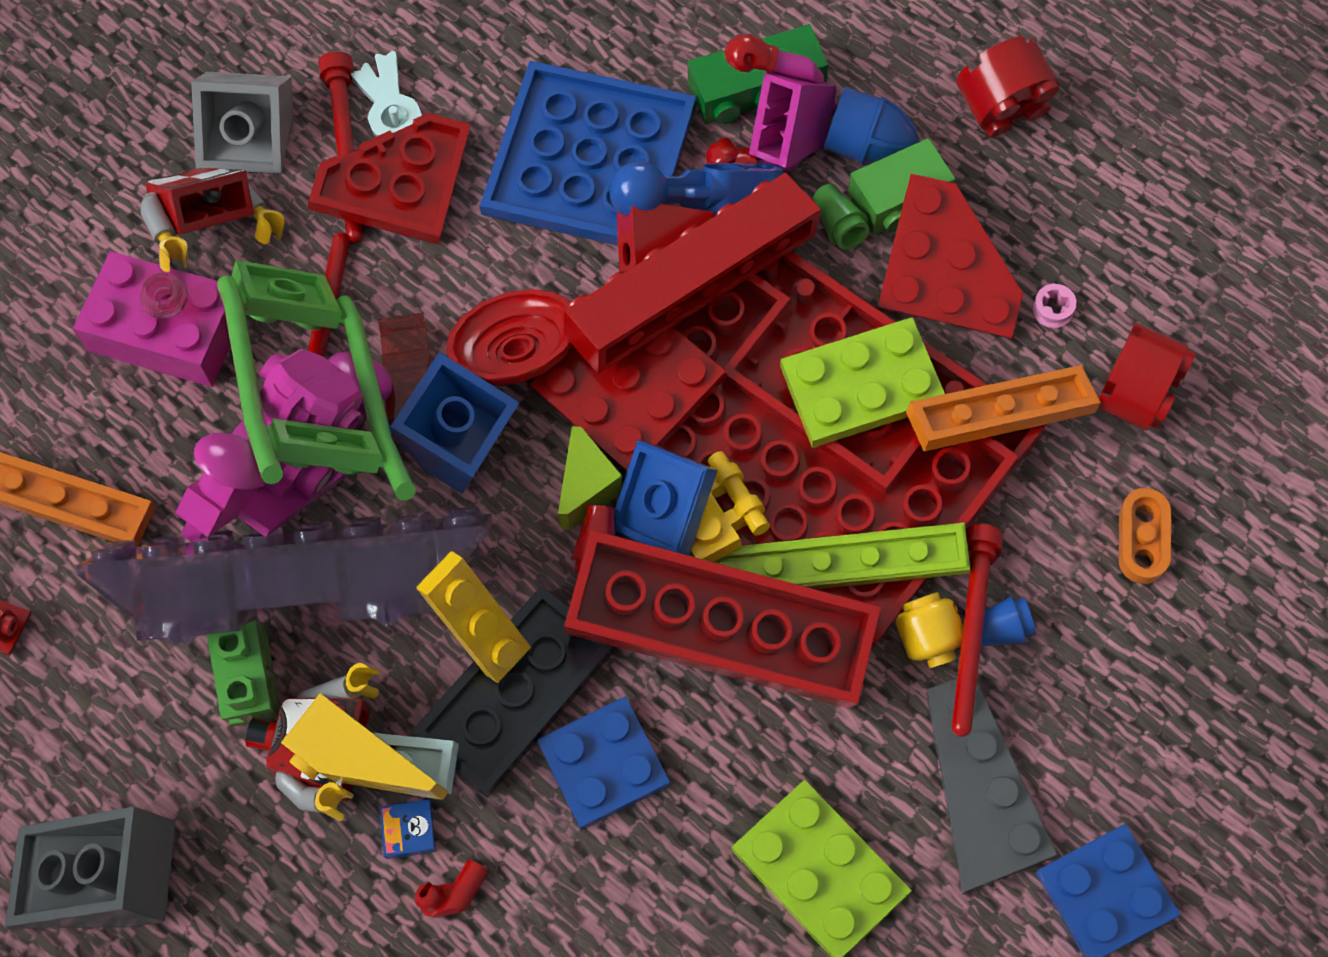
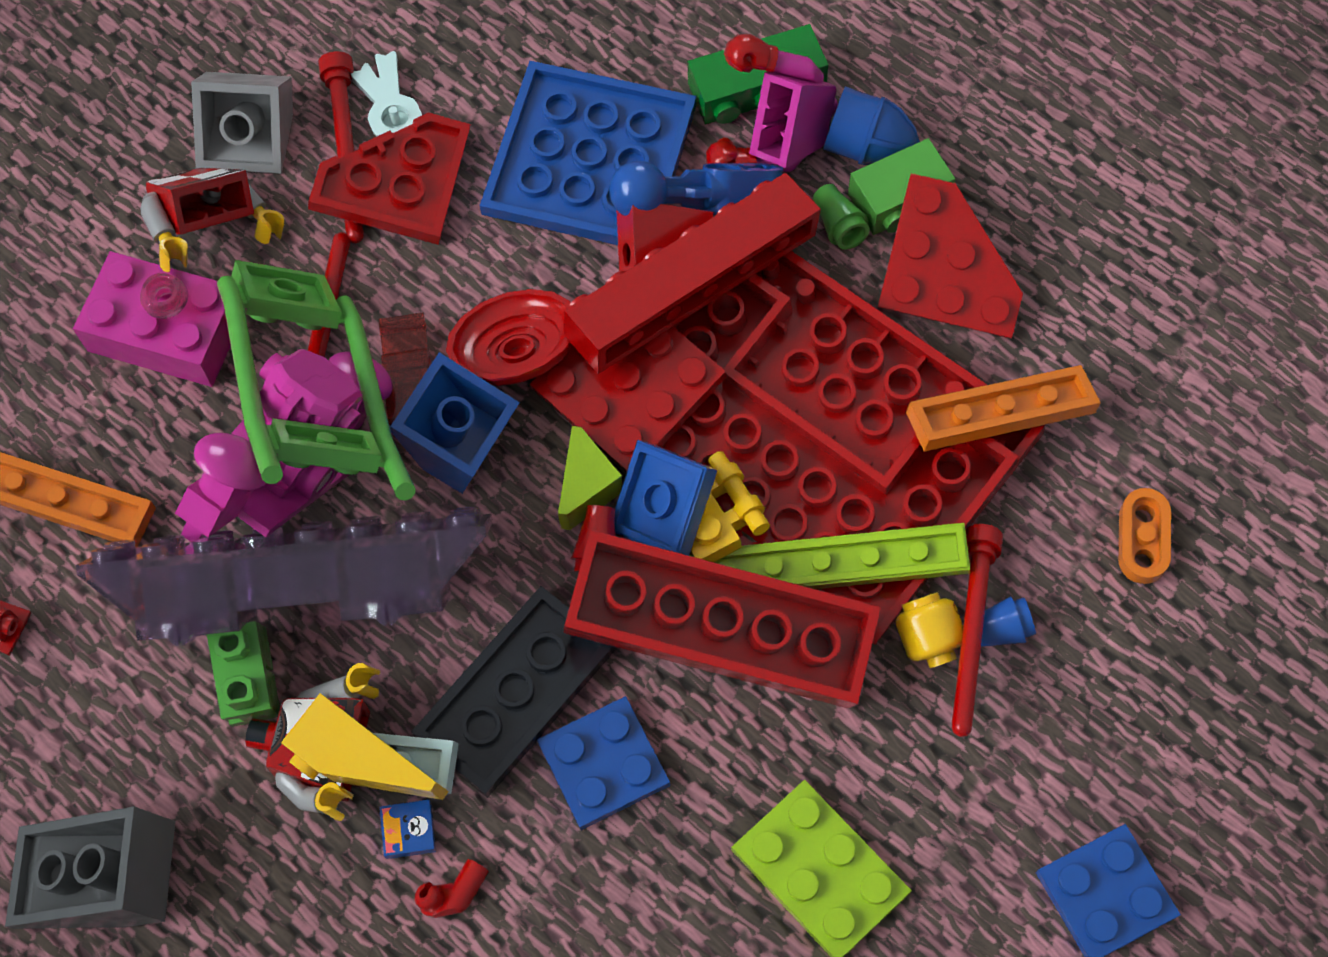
yellow plate [416,551,531,683] -> none
lime plate [780,317,945,448] -> none
dark grey wing [926,678,1057,895] -> none
red brick [956,36,1060,138] -> none
bright pink bush [1033,283,1077,328] -> none
red brick [1098,322,1196,431] -> none

